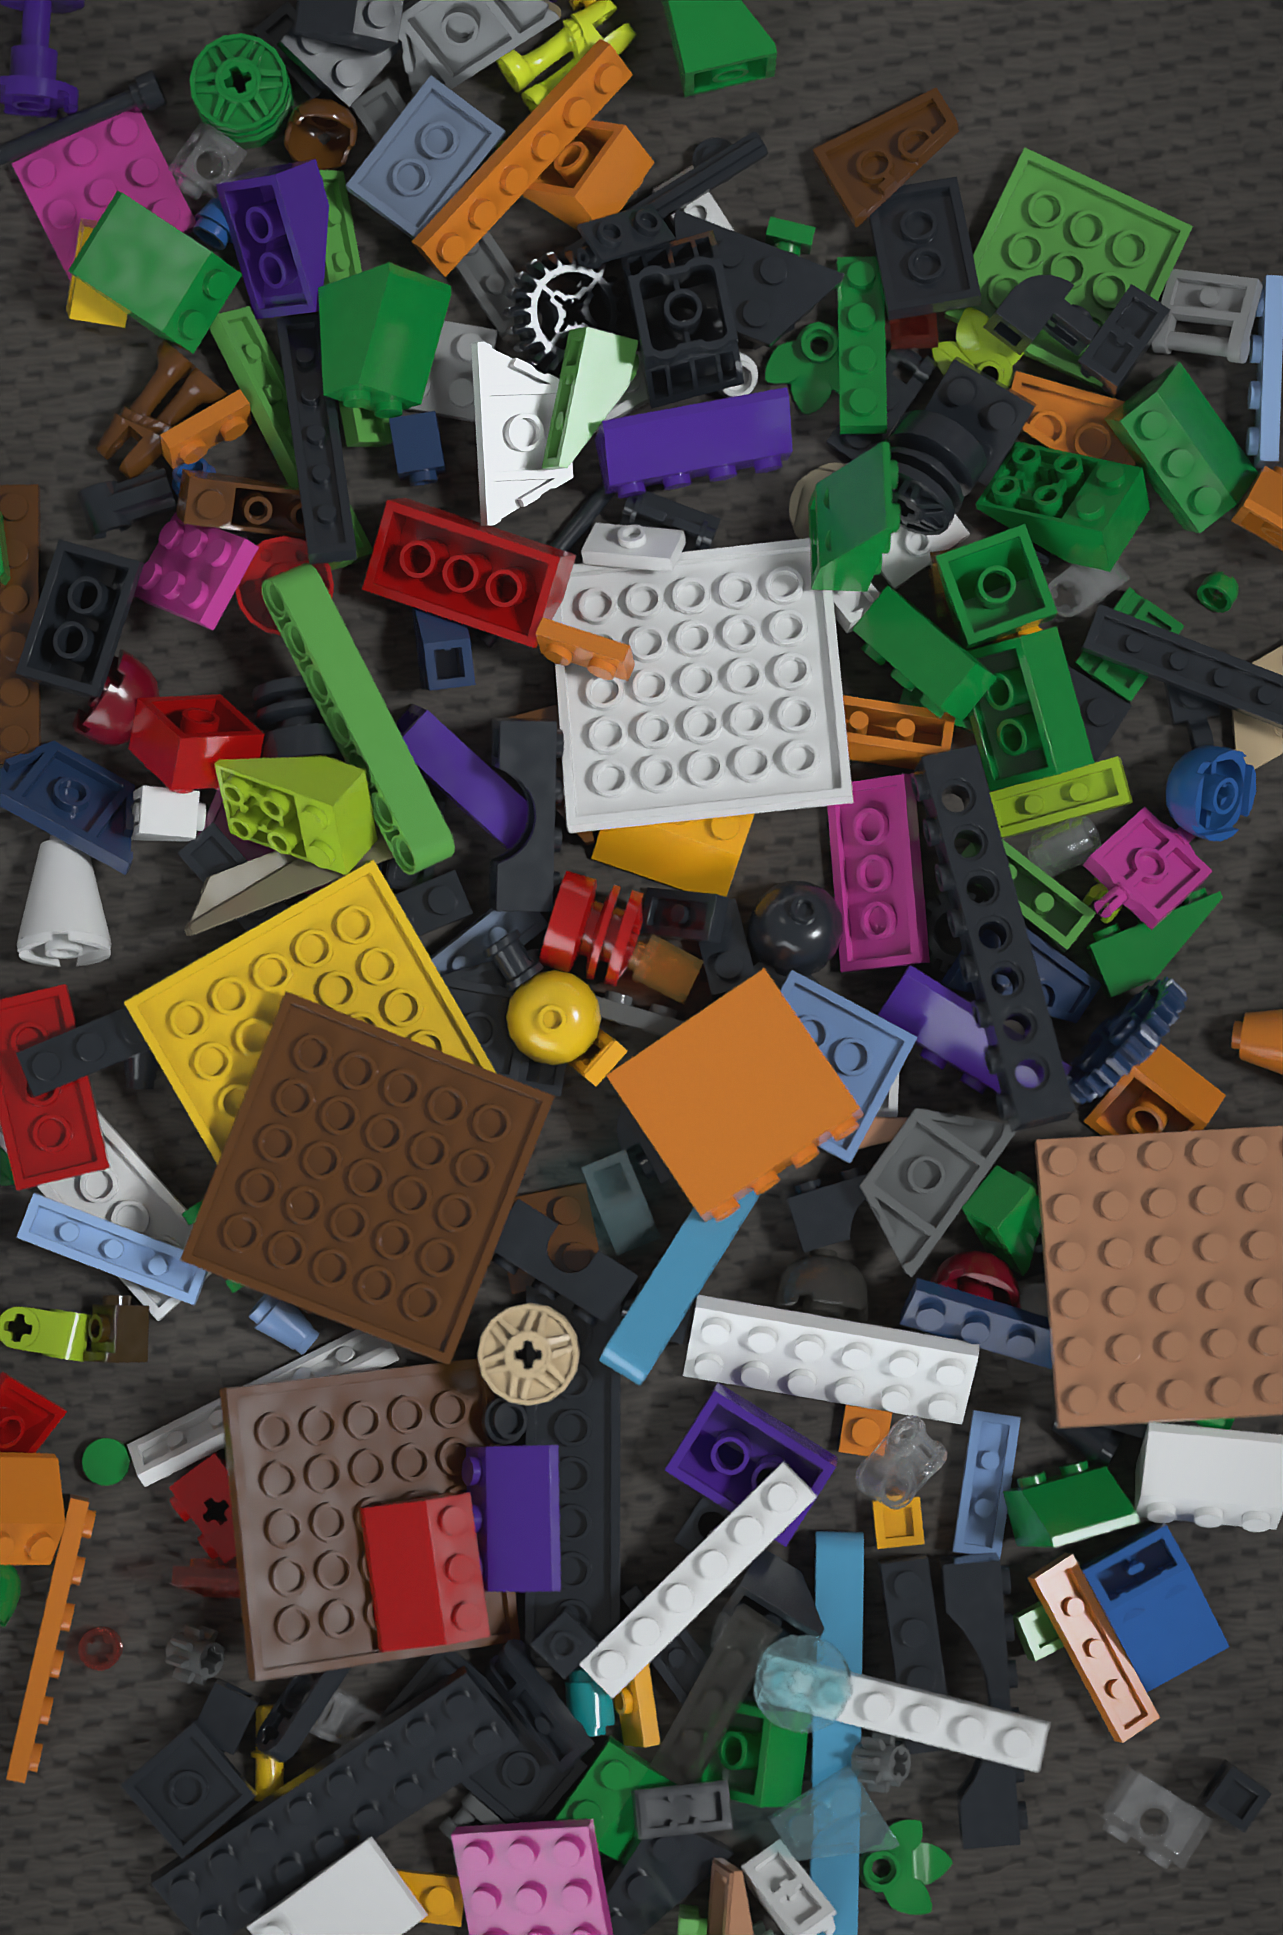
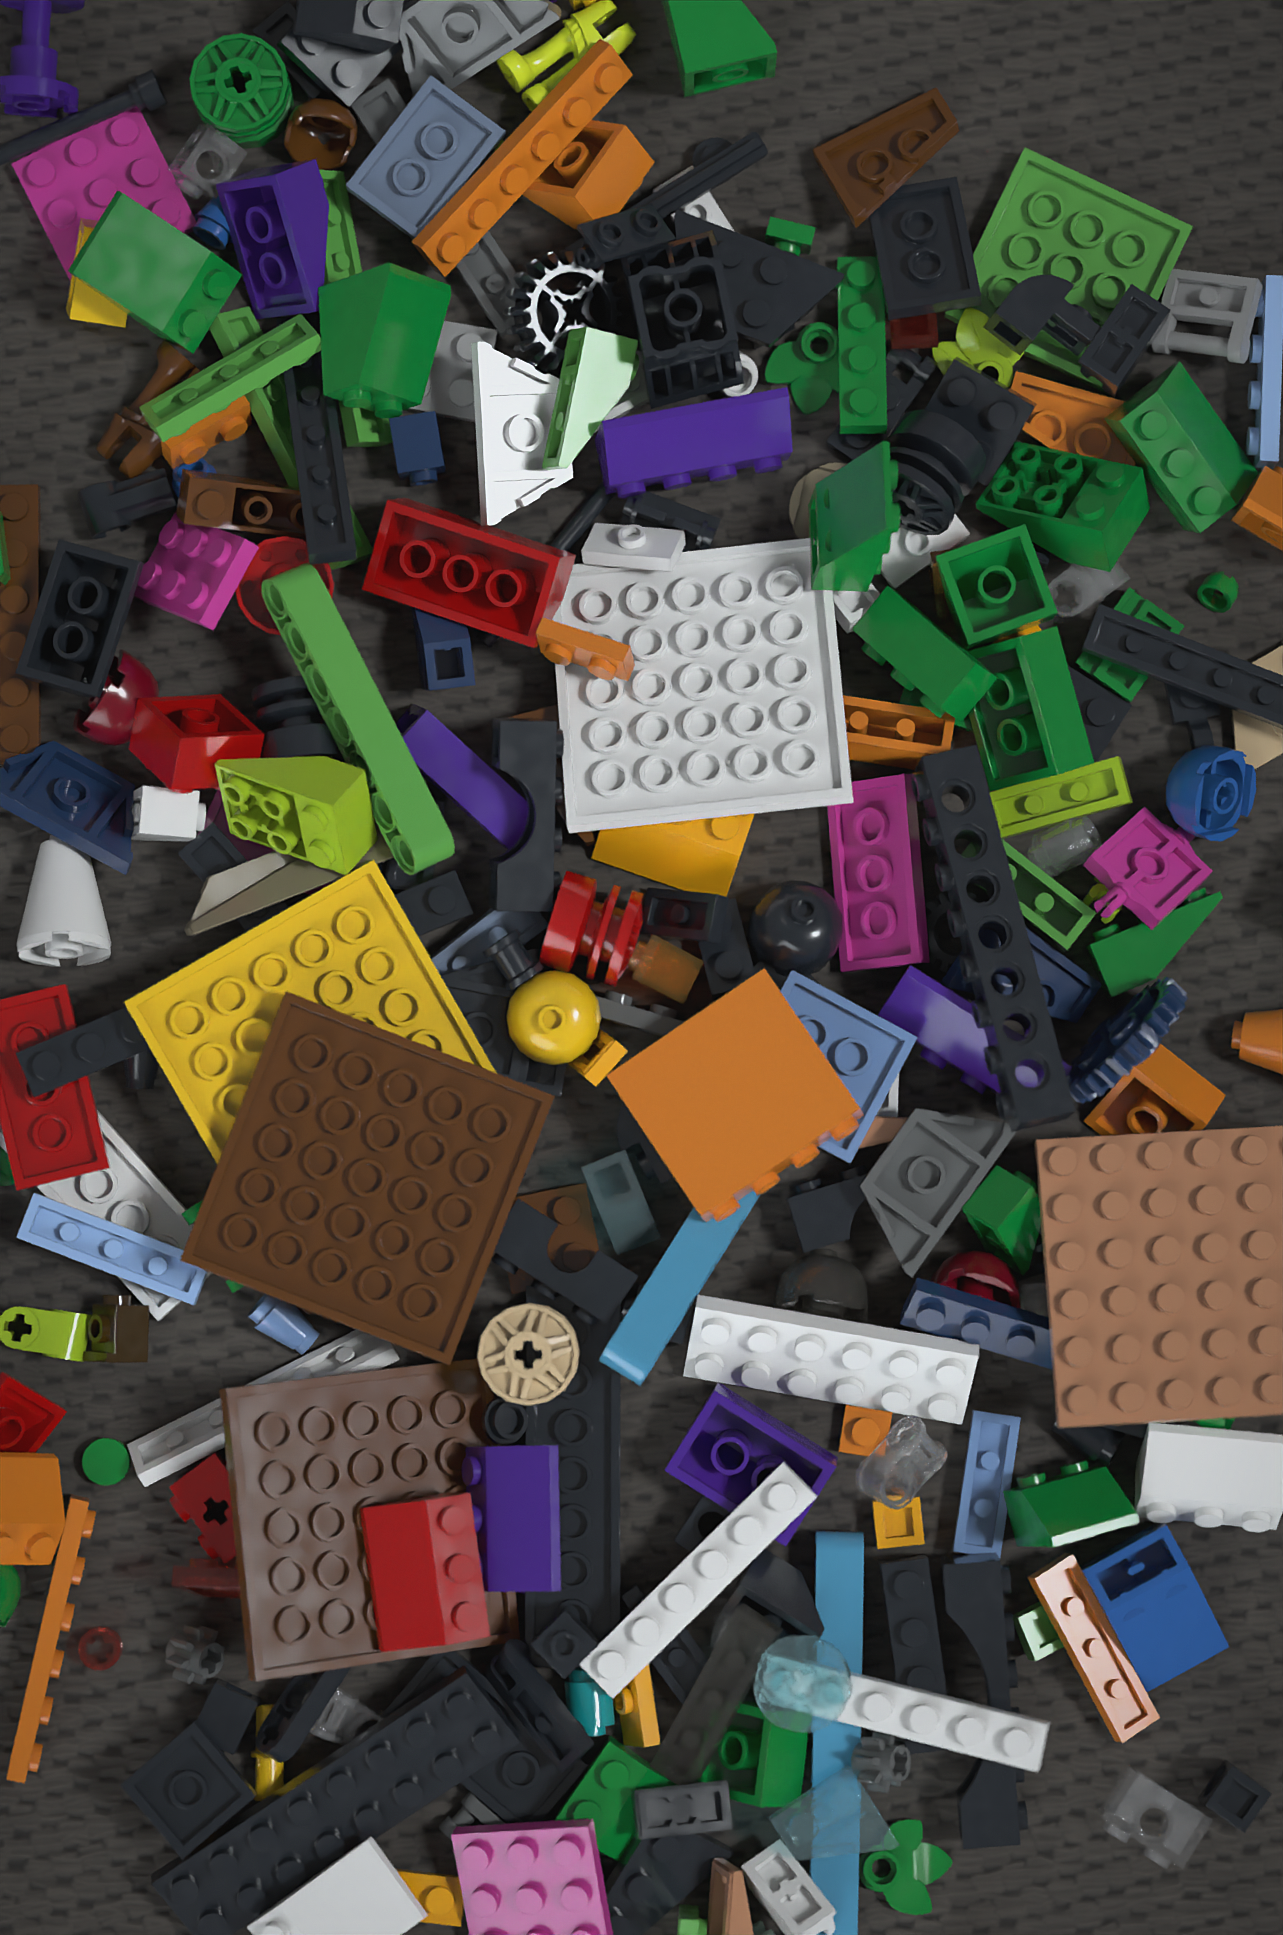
none -> bright green plate [139,314,321,442]

